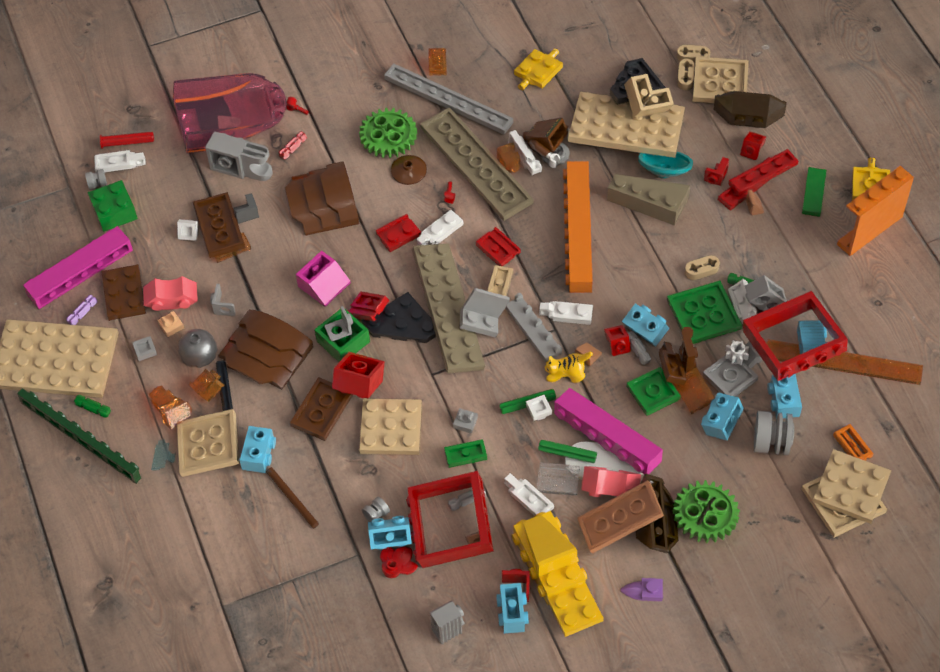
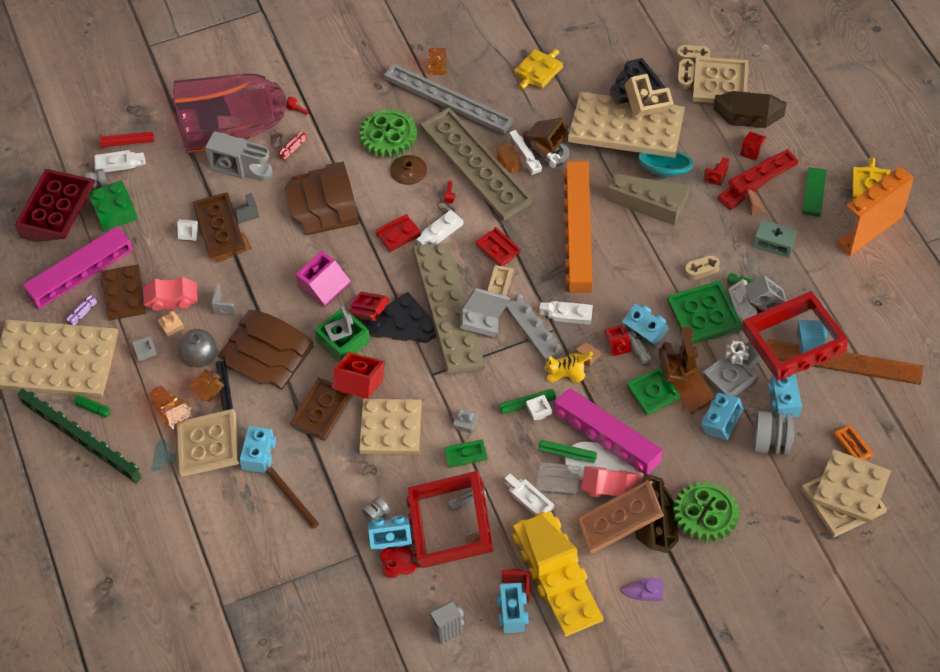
none -> dark red slope [15,168,96,242]
none -> sand green brick [754,220,798,258]

